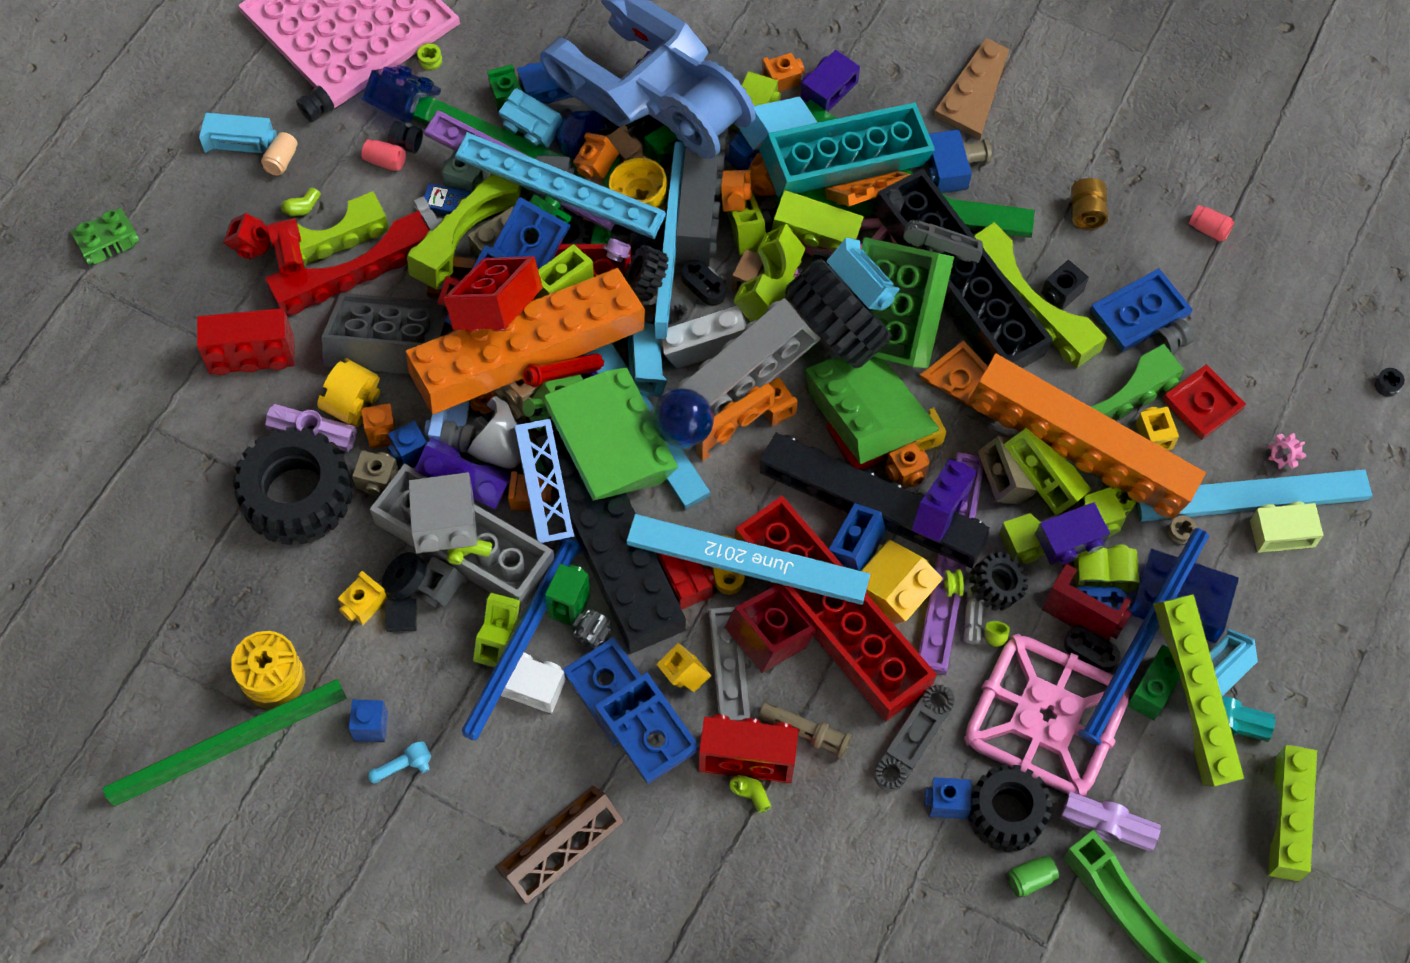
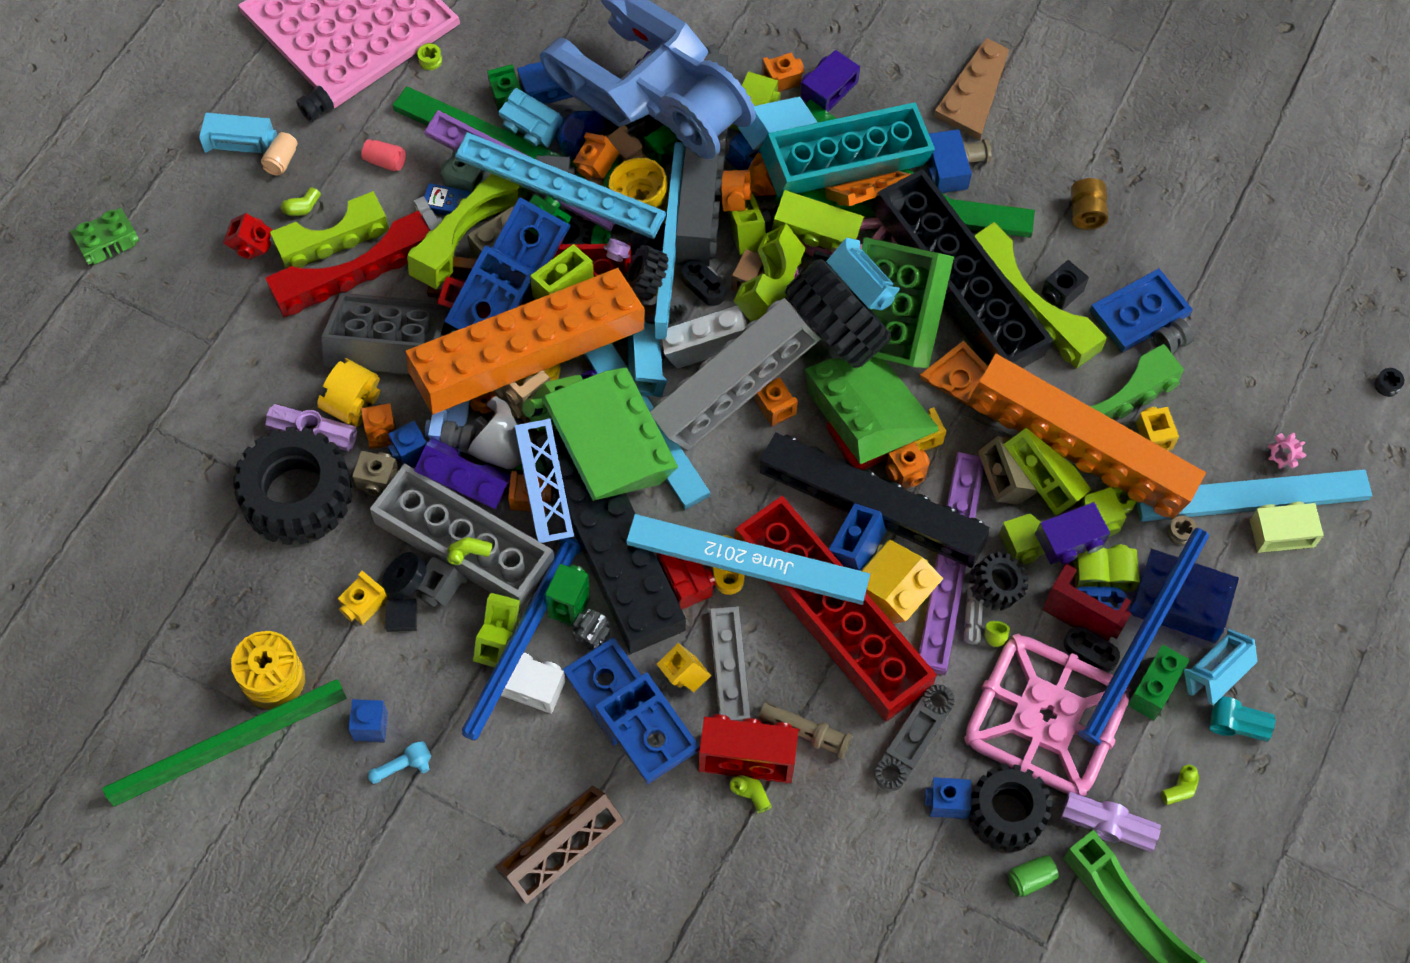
red brick [197,308,295,375] -> none
red piece [267,218,305,276] -> none
clear blue bracket [362,65,441,123] -> none
black wheel [388,120,423,154] -> none
light grey brick [409,472,477,554] -> none
red brick [444,256,543,332] -> none
red axle [522,353,604,387] -> none
clear blue cylinder [652,388,714,449] -> none
orange wing [696,383,775,462] -> none
dark red brick [724,584,817,673] -> none
dark grey hinge [903,219,983,263] -> none
dark purple arch [912,459,977,542] -> none
lime bush [944,569,964,597] -> none
lime arch [1154,594,1244,786] -> none
red plate [1162,364,1246,440] -> none
coral piece [1189,205,1234,242] -> none
lime arch [1268,745,1317,882] -> none
none -> lime arm [1161,764,1199,805]

